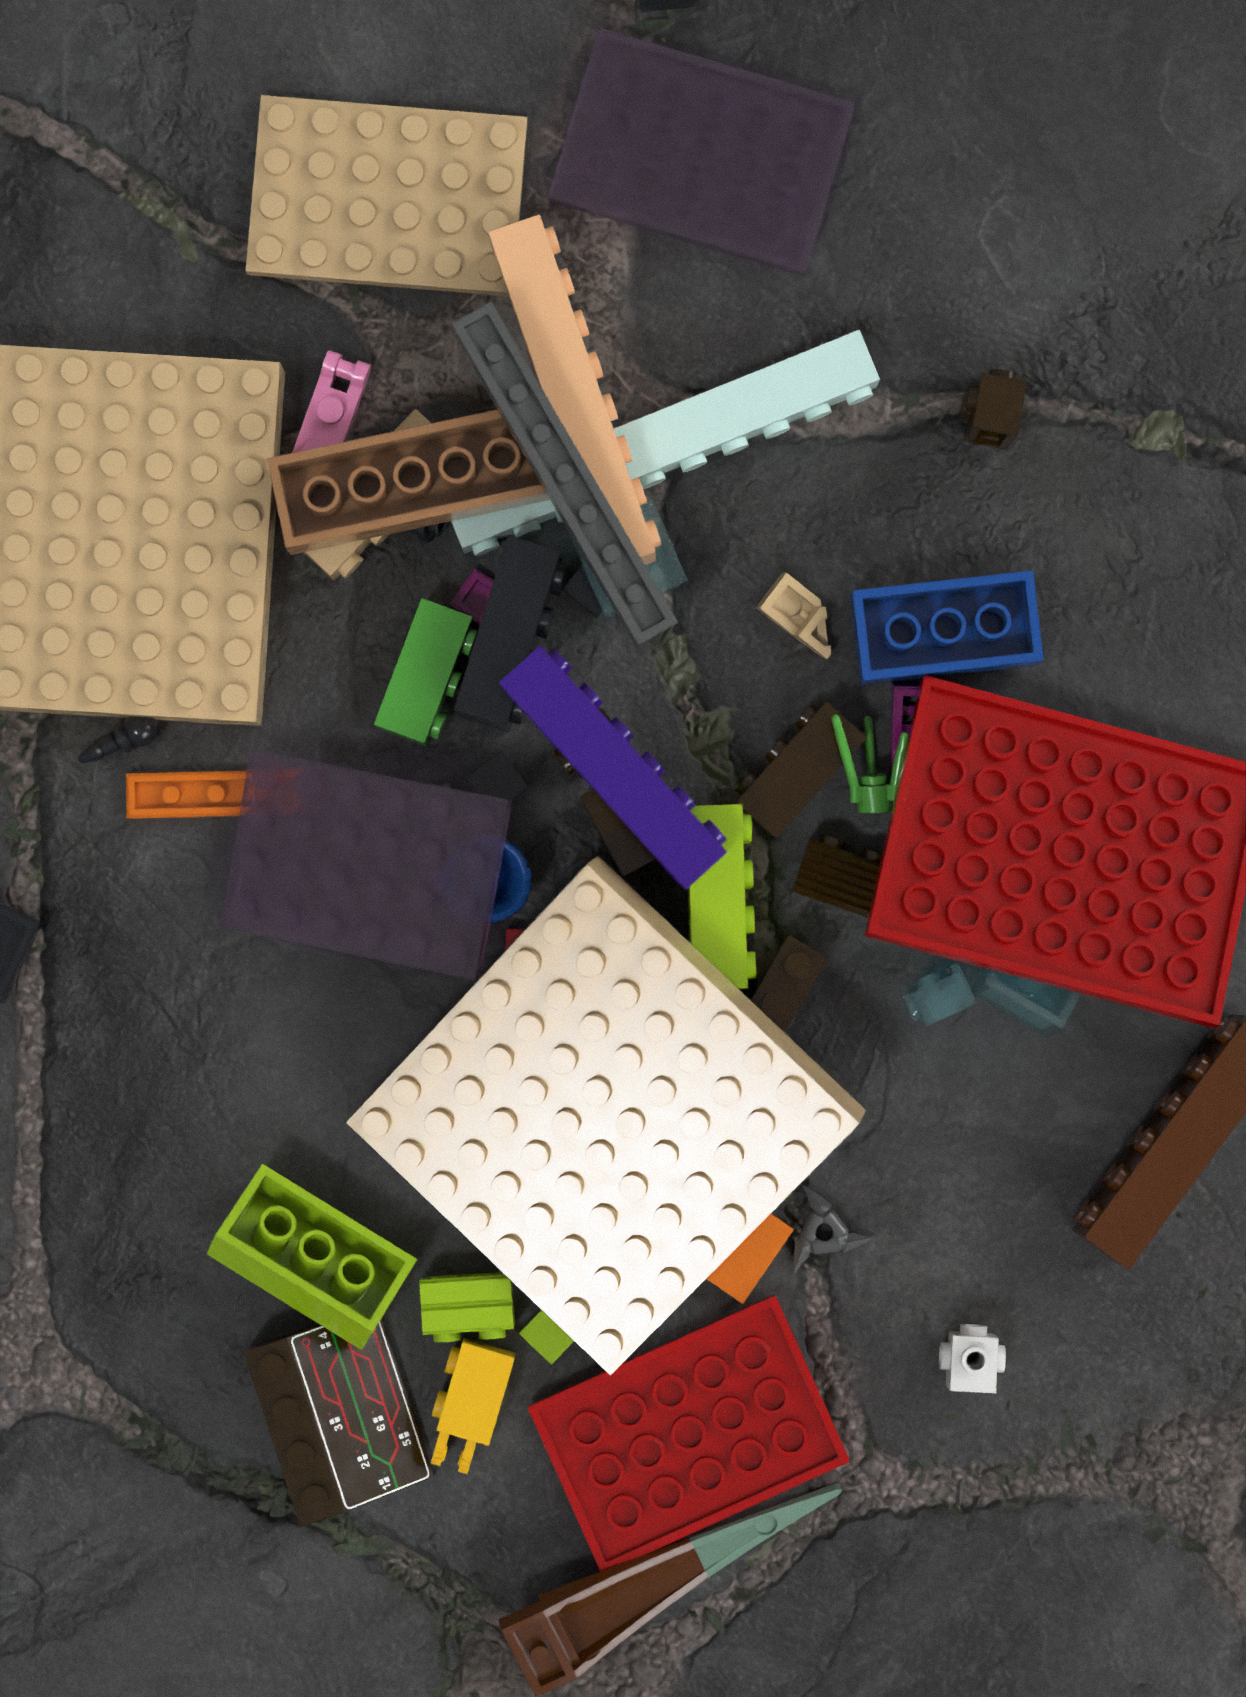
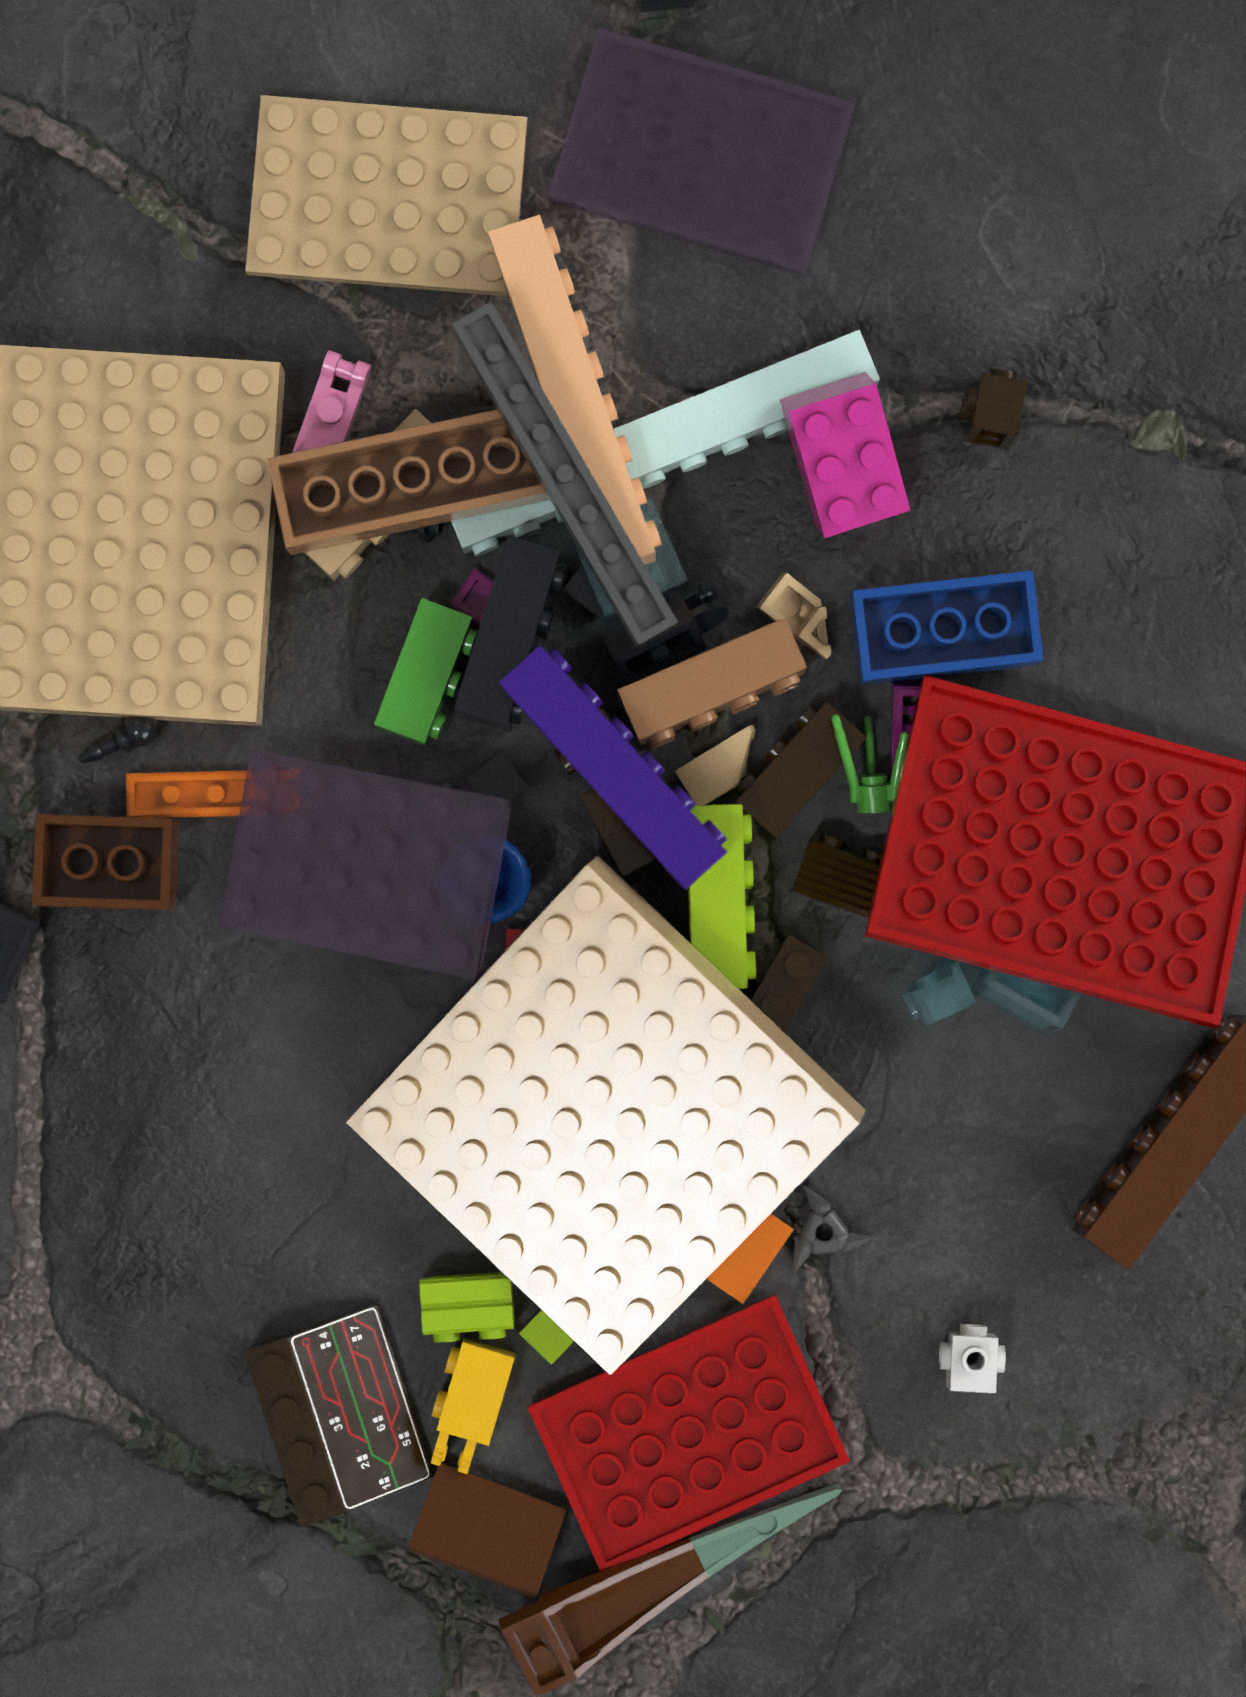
lime brick [207,1164,418,1350] -> none
none -> reddish brown brick [32,814,180,911]
none -> reddish brown tile [407,1463,567,1598]
none -> black hinge [595,582,729,686]
none -> medium nougat brick [617,618,807,750]
none -> tan slope [675,725,756,806]
none -> dark pink brick [780,372,911,538]

